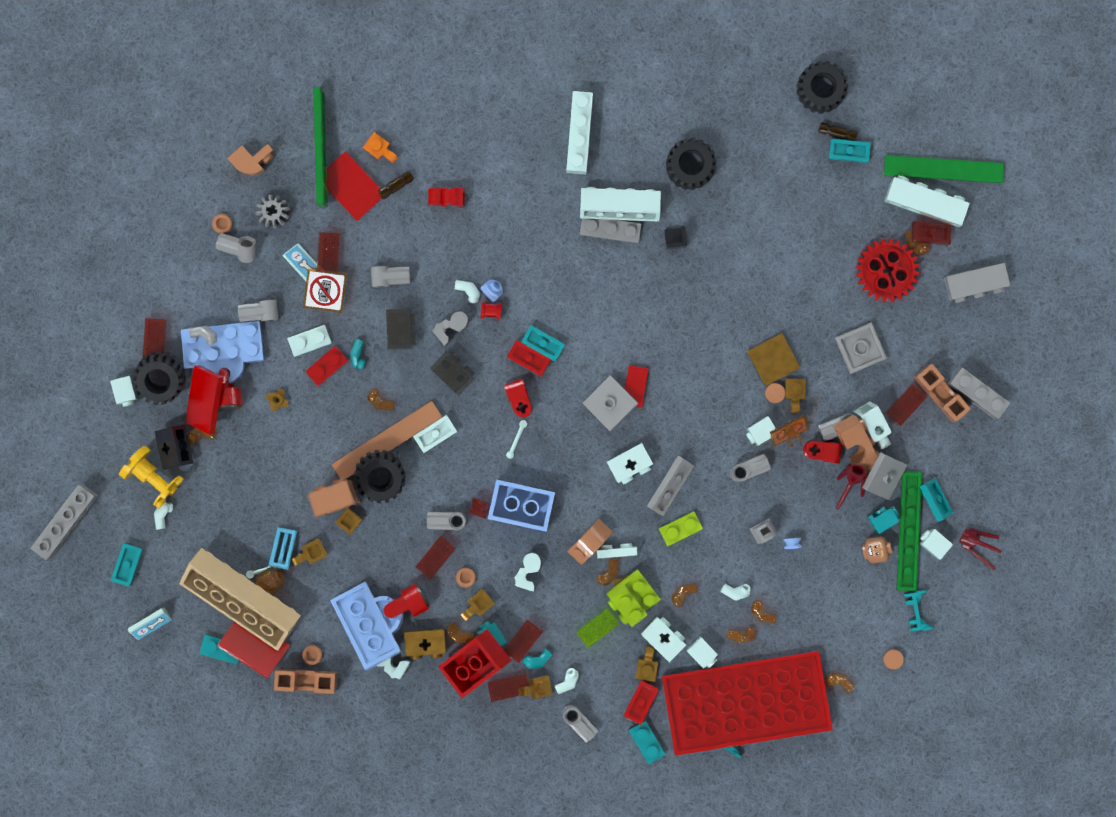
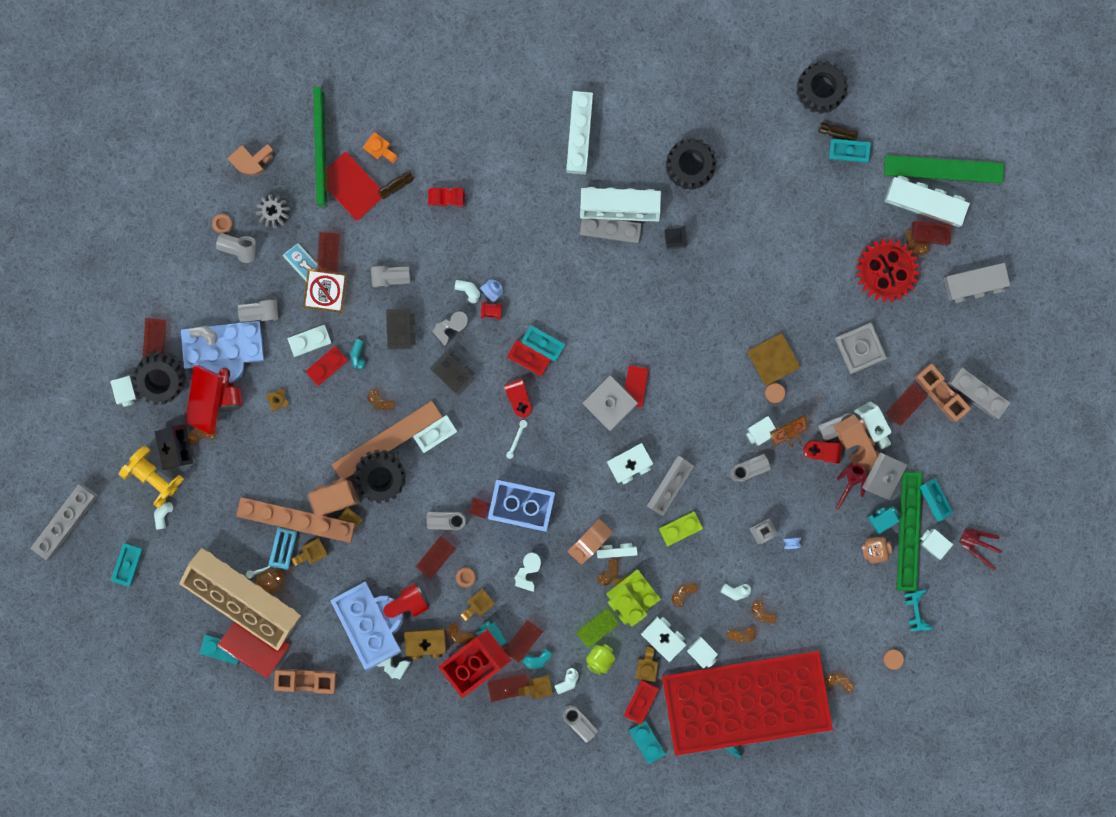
slope [128,608,172,640] -> none
nougat tile [302,645,322,665] -> none
pearl gold plate [785,379,806,413] -> none
none -> nougat plate [236,497,356,543]
none -> lime head [586,644,615,675]

